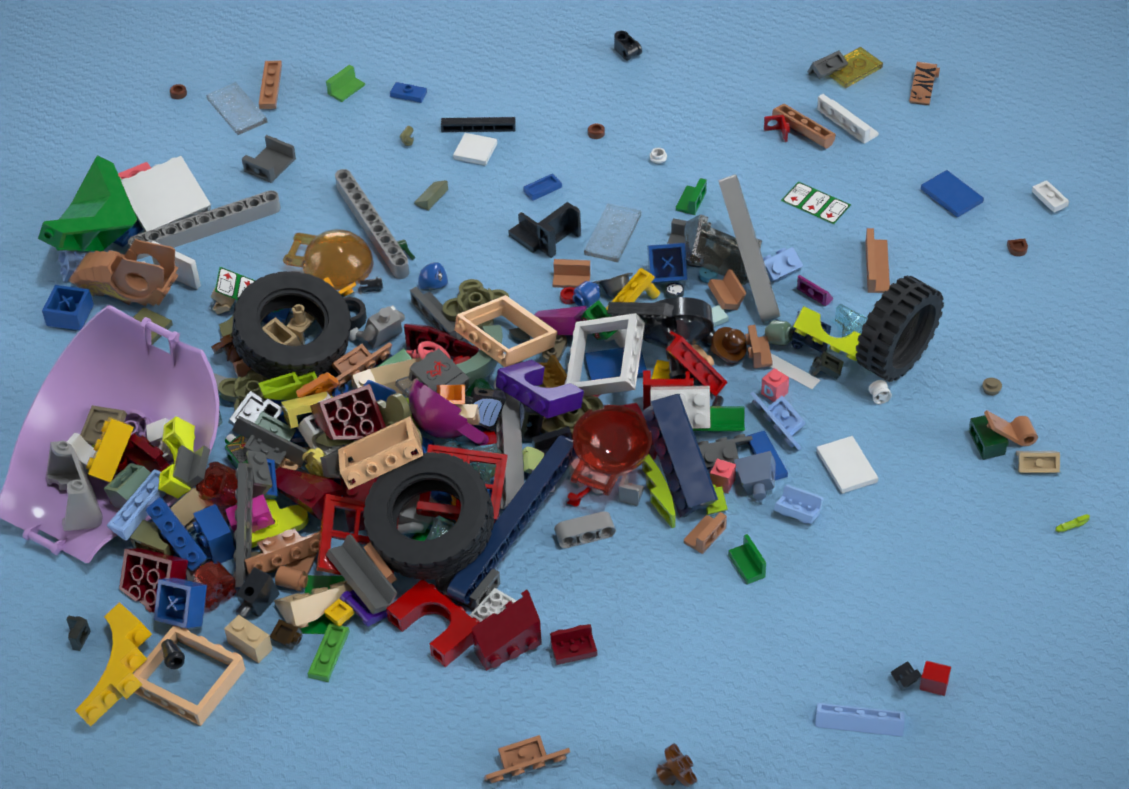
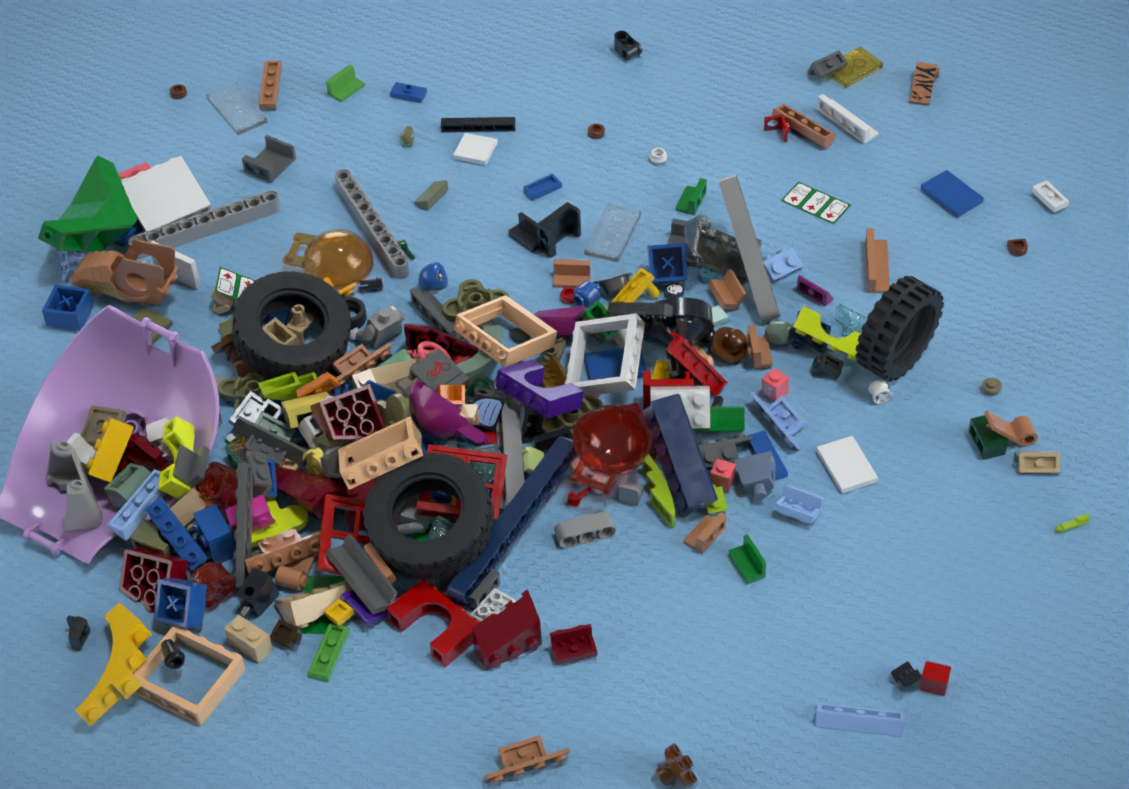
white sticker [770,354,820,389] -> none

